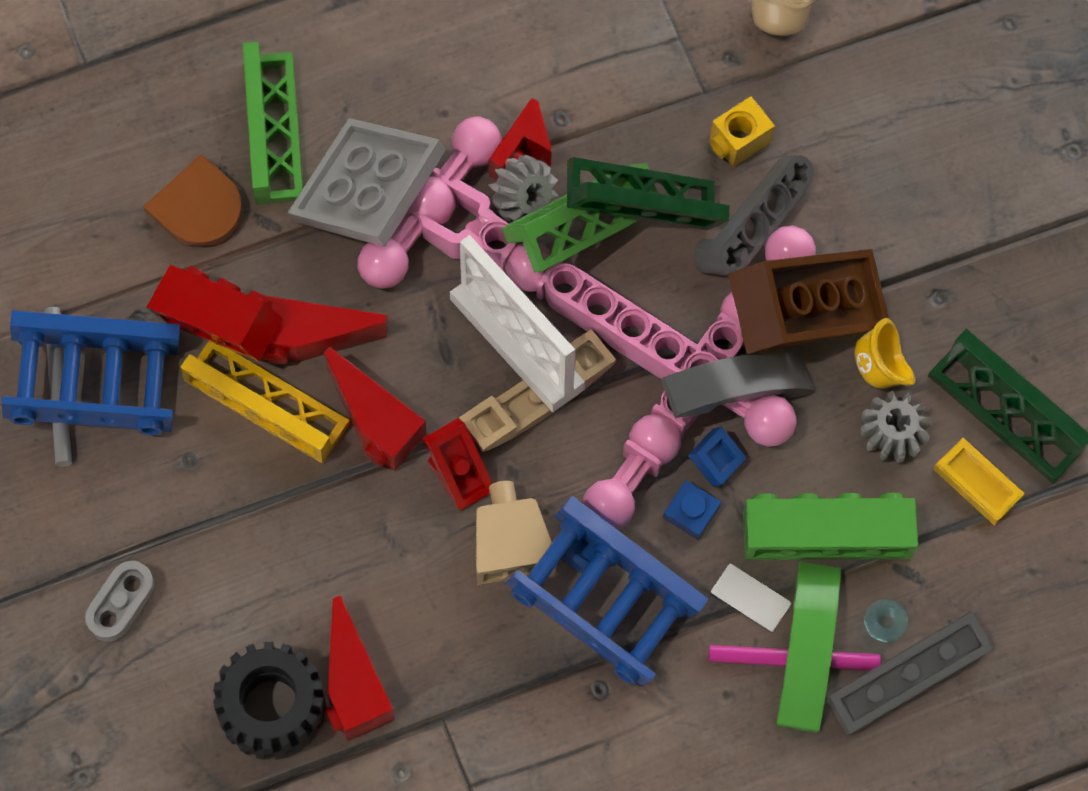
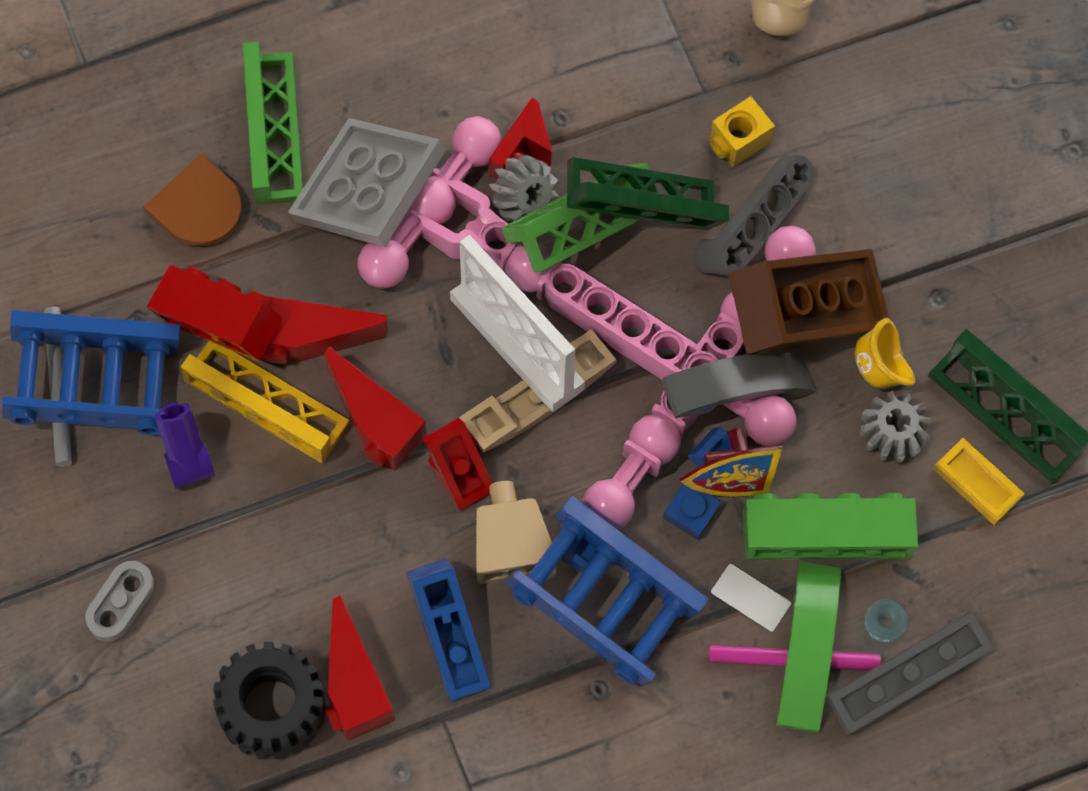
none -> dark purple piece [154,402,215,489]
none -> blue slope [406,558,491,701]
none -> shield [680,428,782,497]

